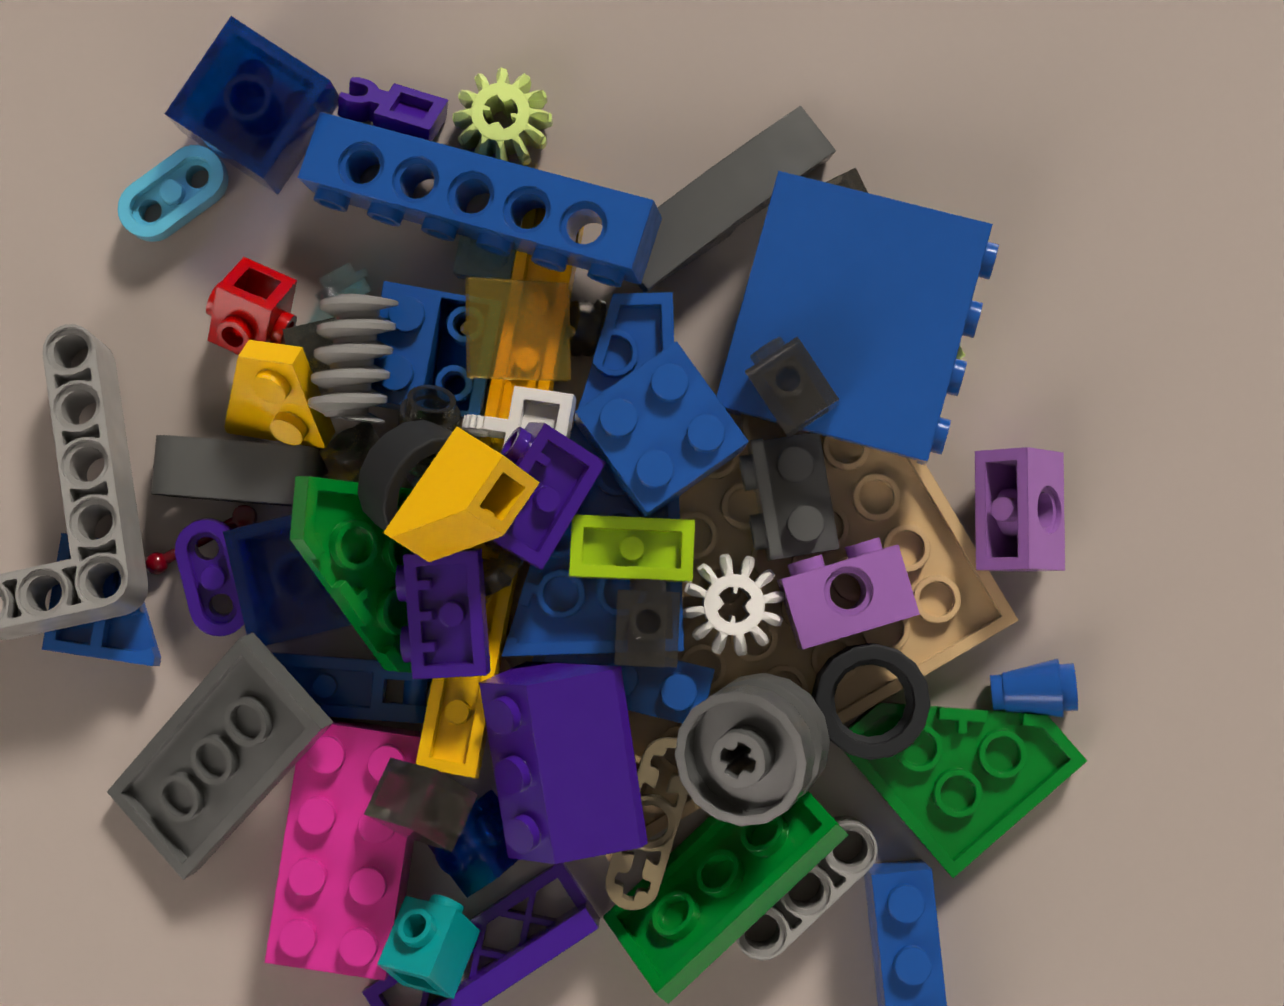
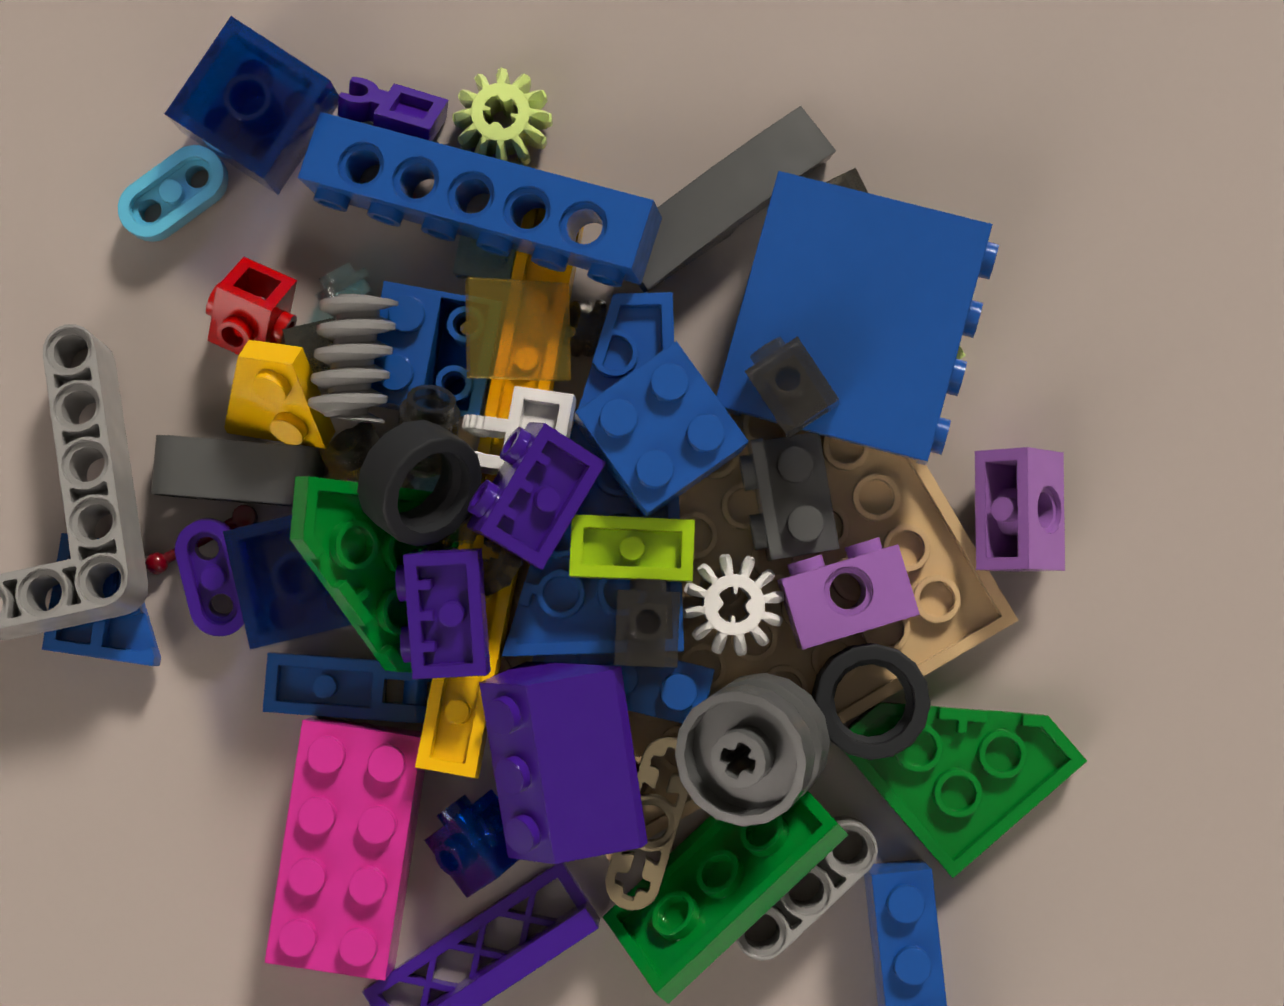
dark grey plate [107,633,334,880] -> none
clear smoke brick [364,757,478,852] -> none
teal brick [377,894,480,999] -> none
yellow slope [383,426,540,562] -> none
blue cone [990,658,1078,718] -> none

